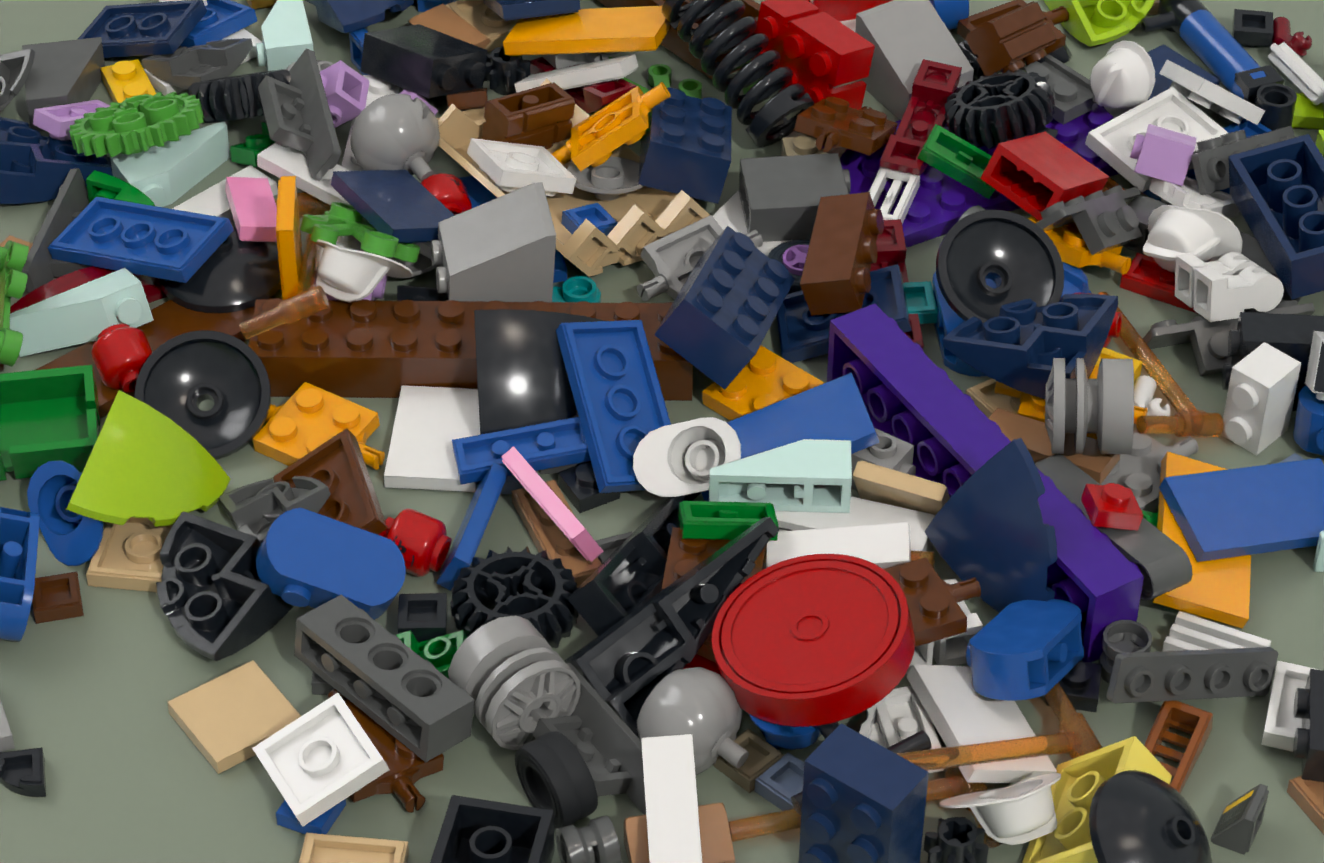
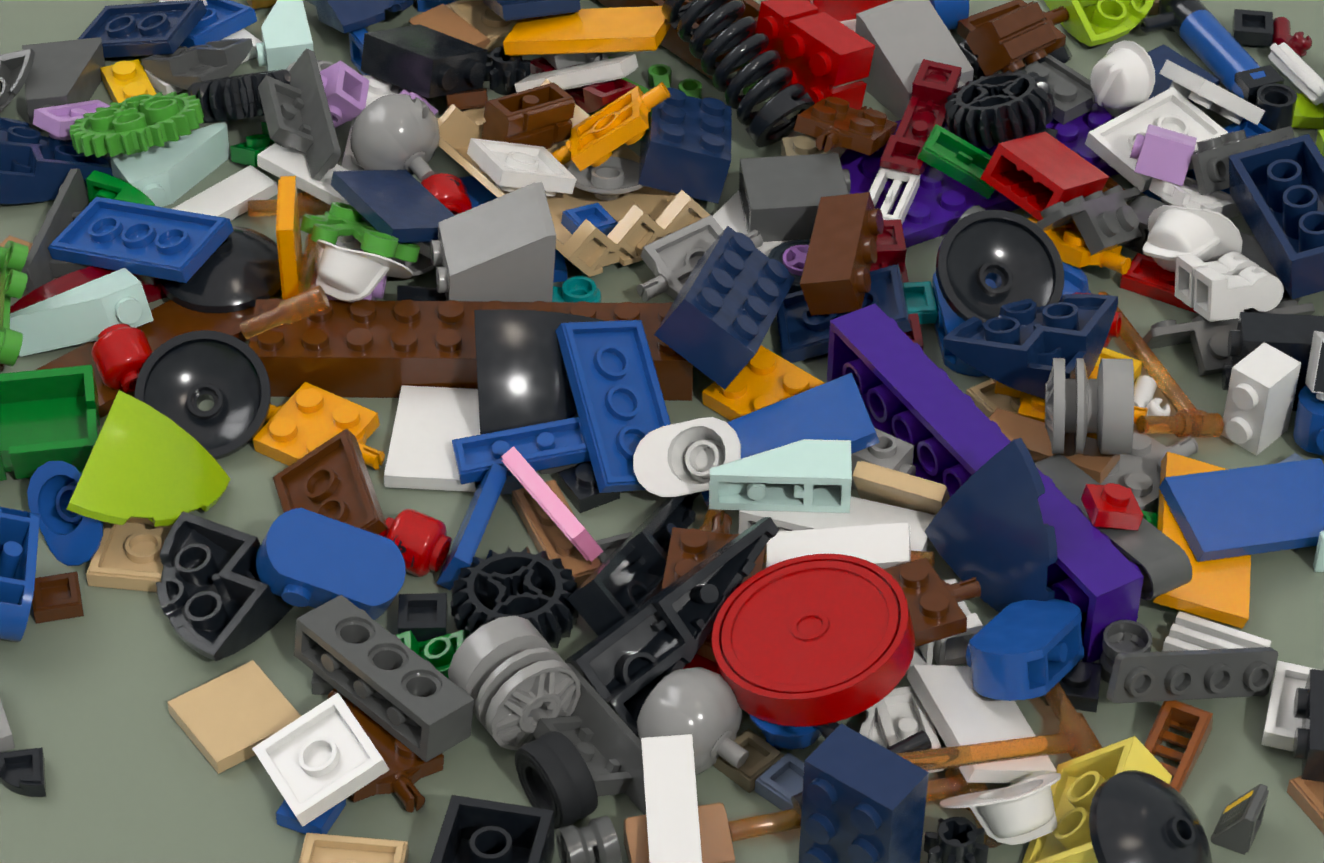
dark grey brick [219,476,331,545] -> none
bright pink tile [225,177,277,242] -> none
green tile [678,501,778,541] -> none

